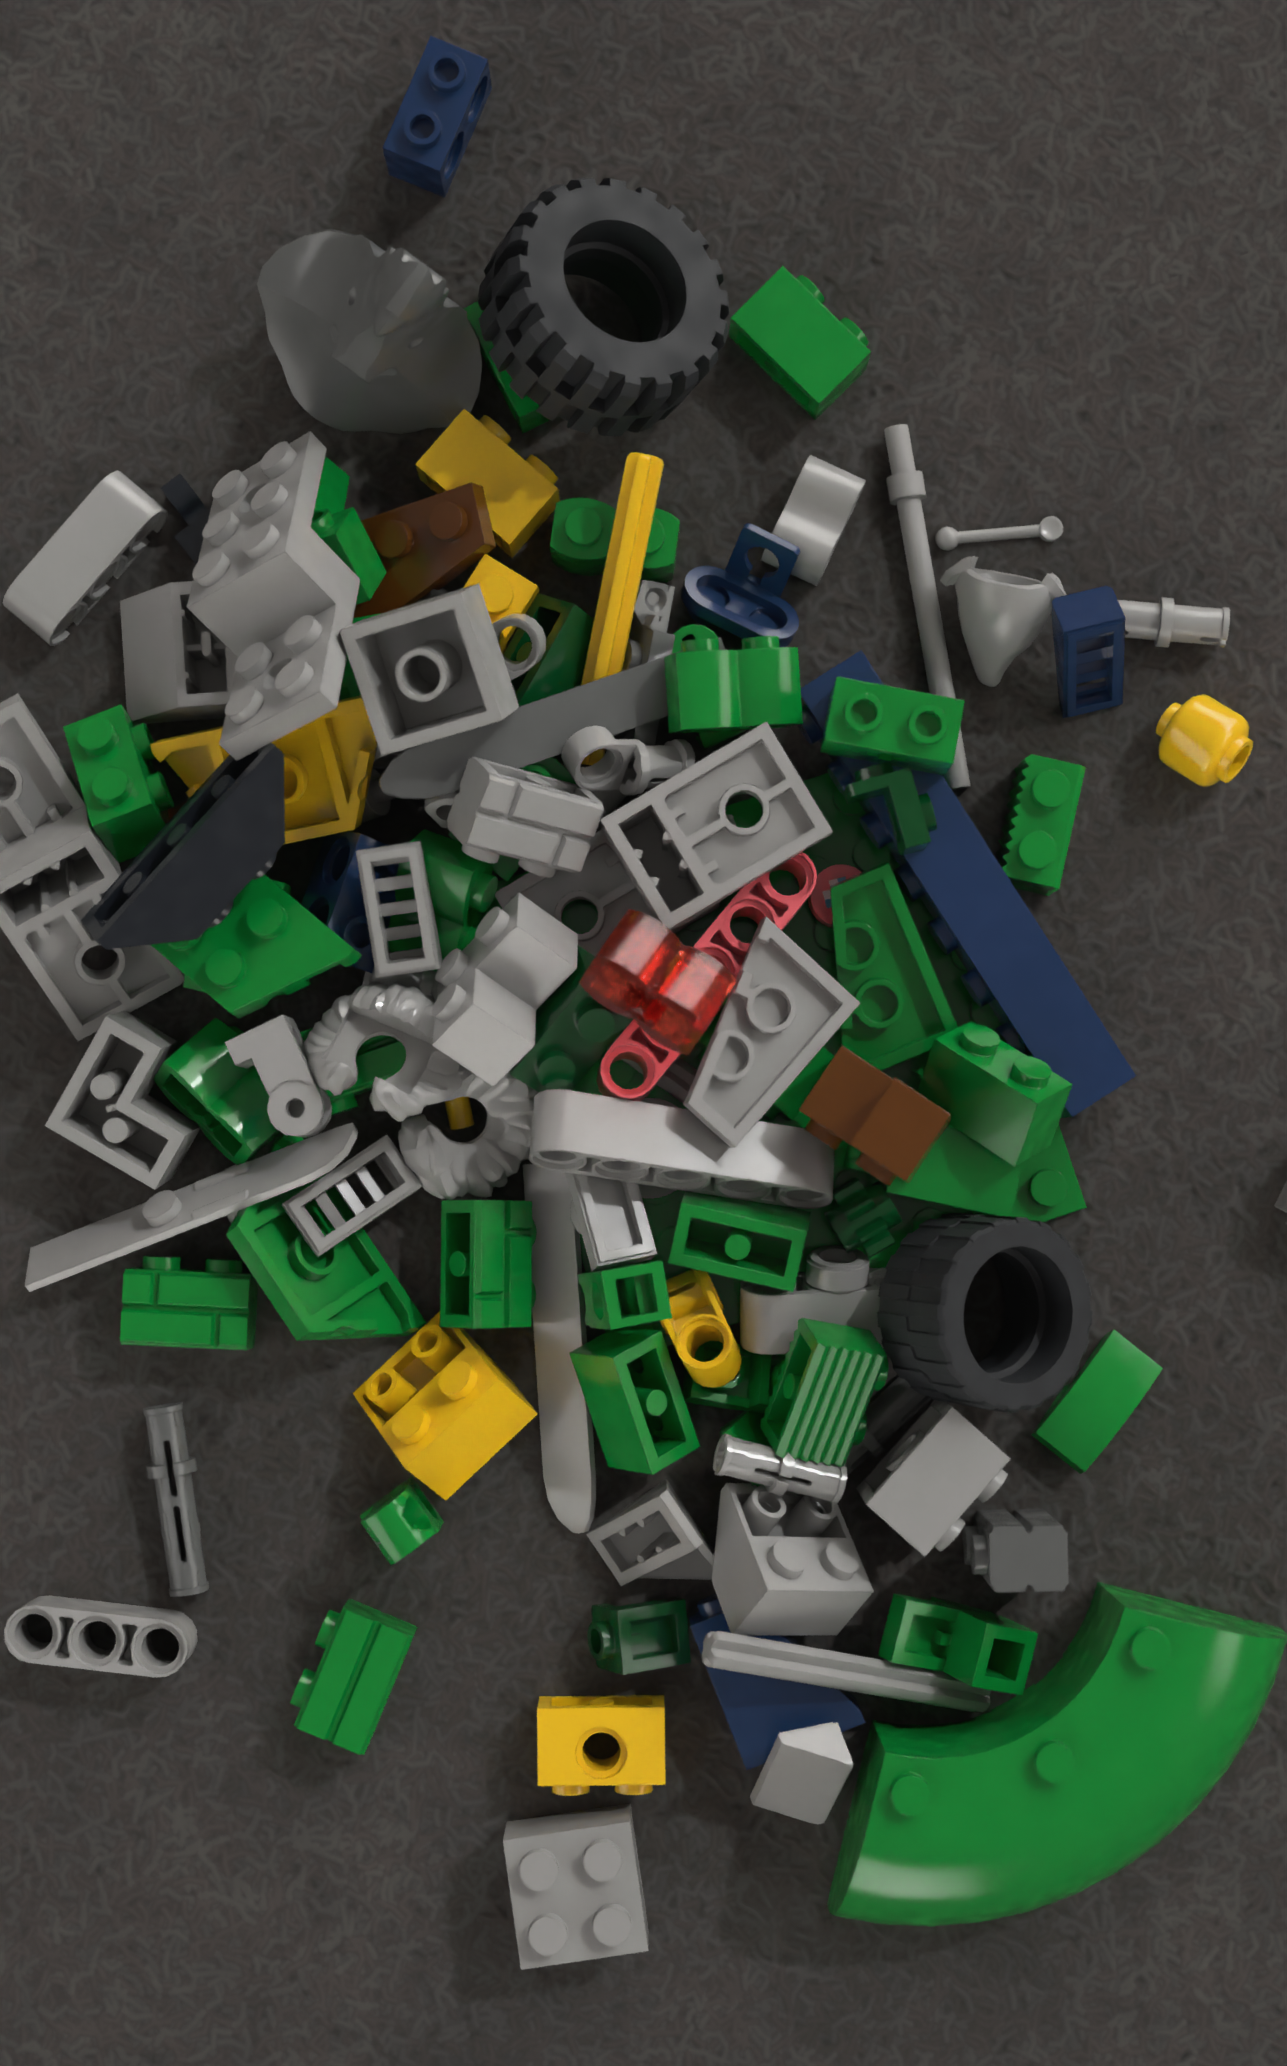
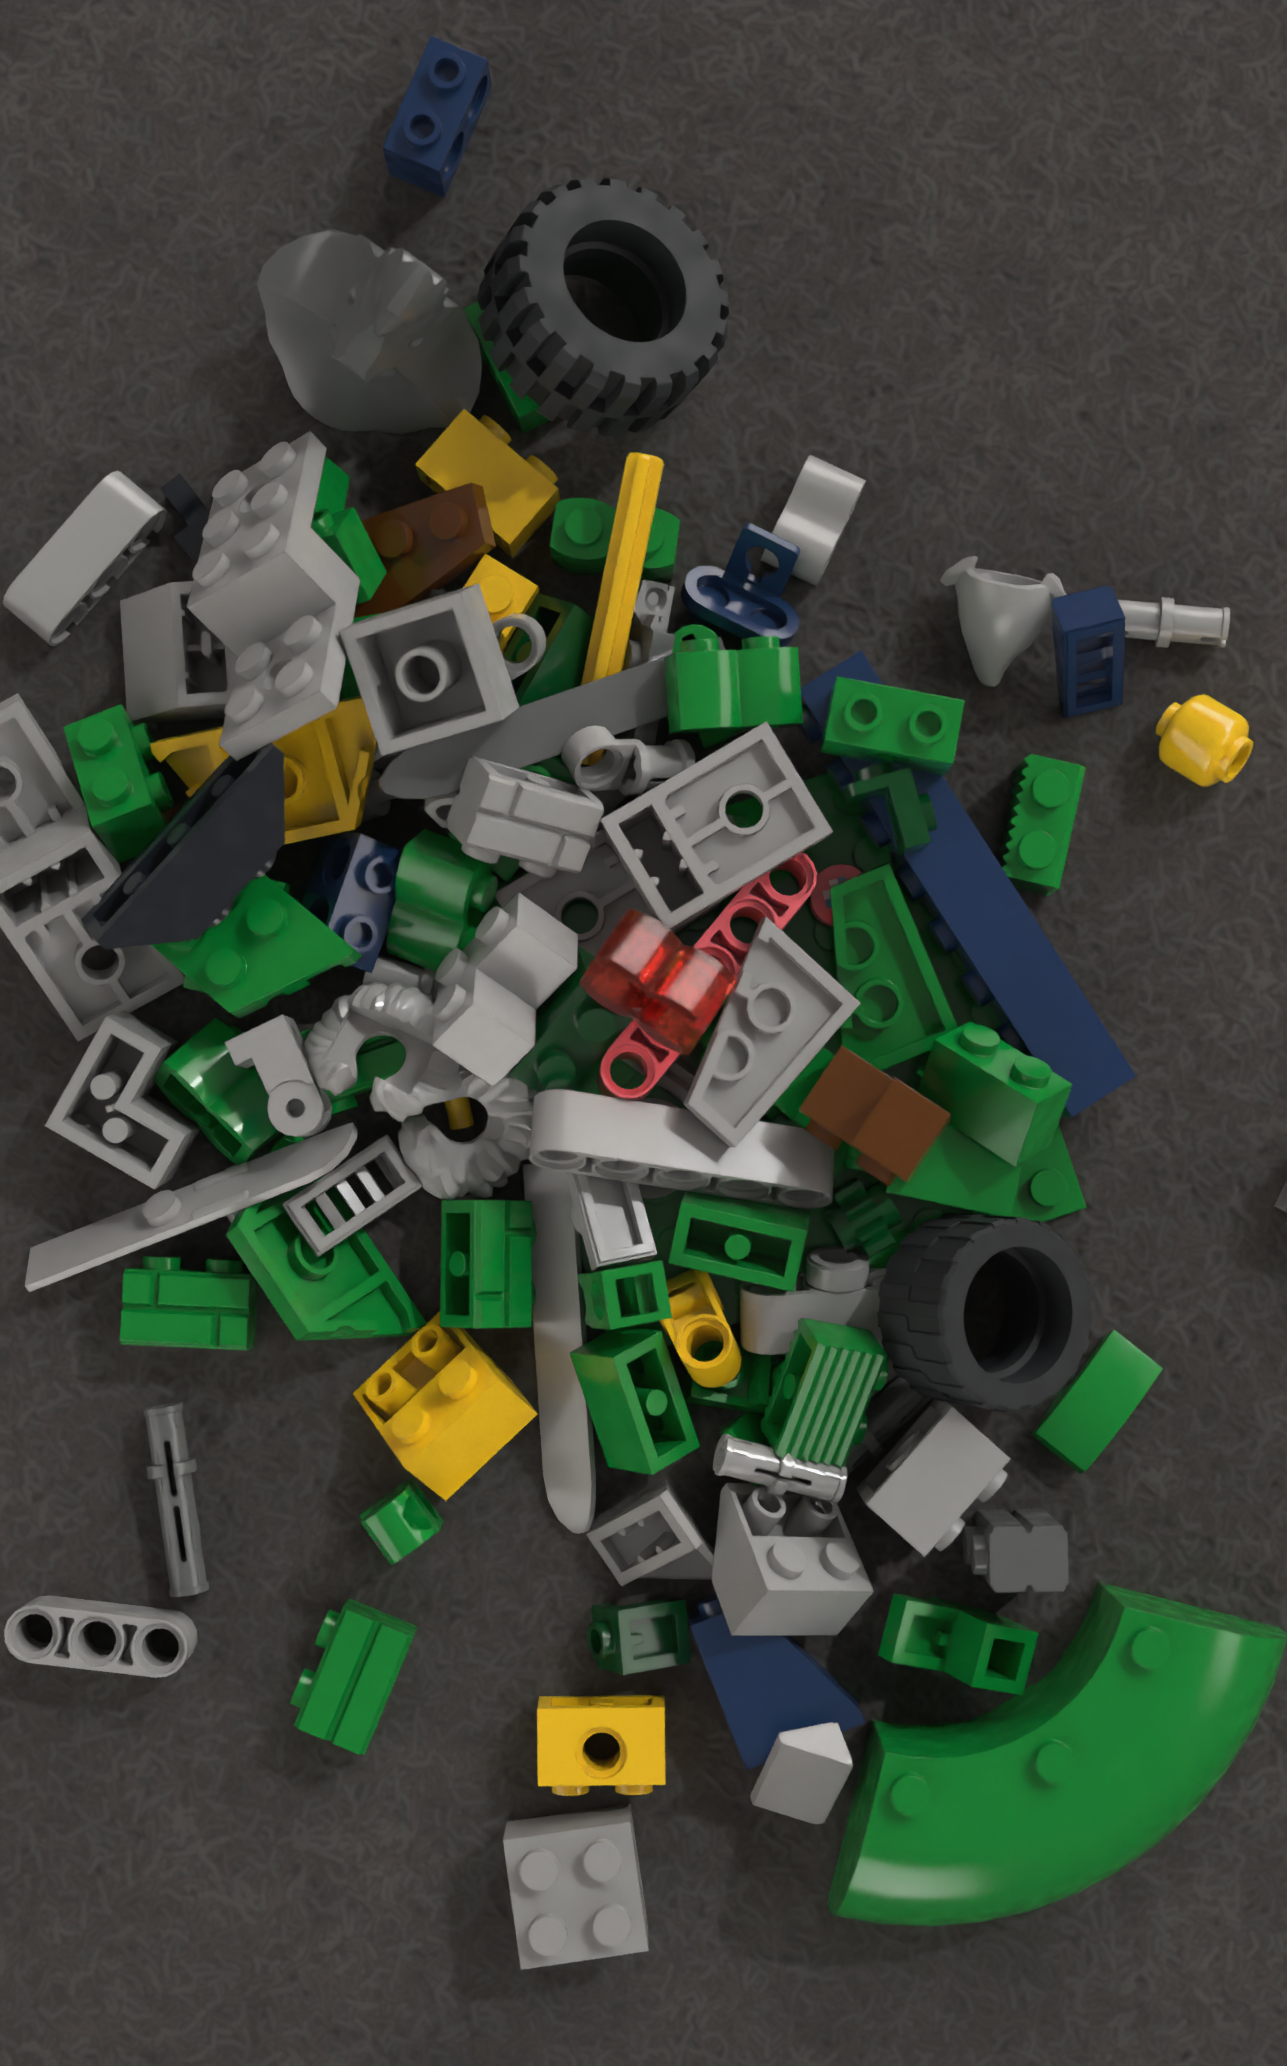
light grey slope [356,841,442,978] -> none
light grey axle [701,1631,991,1712] -> none
green brick [729,266,871,420] -> none
light grey bar [884,424,971,791] -> none
light grey hinge [935,516,1063,551] -> none

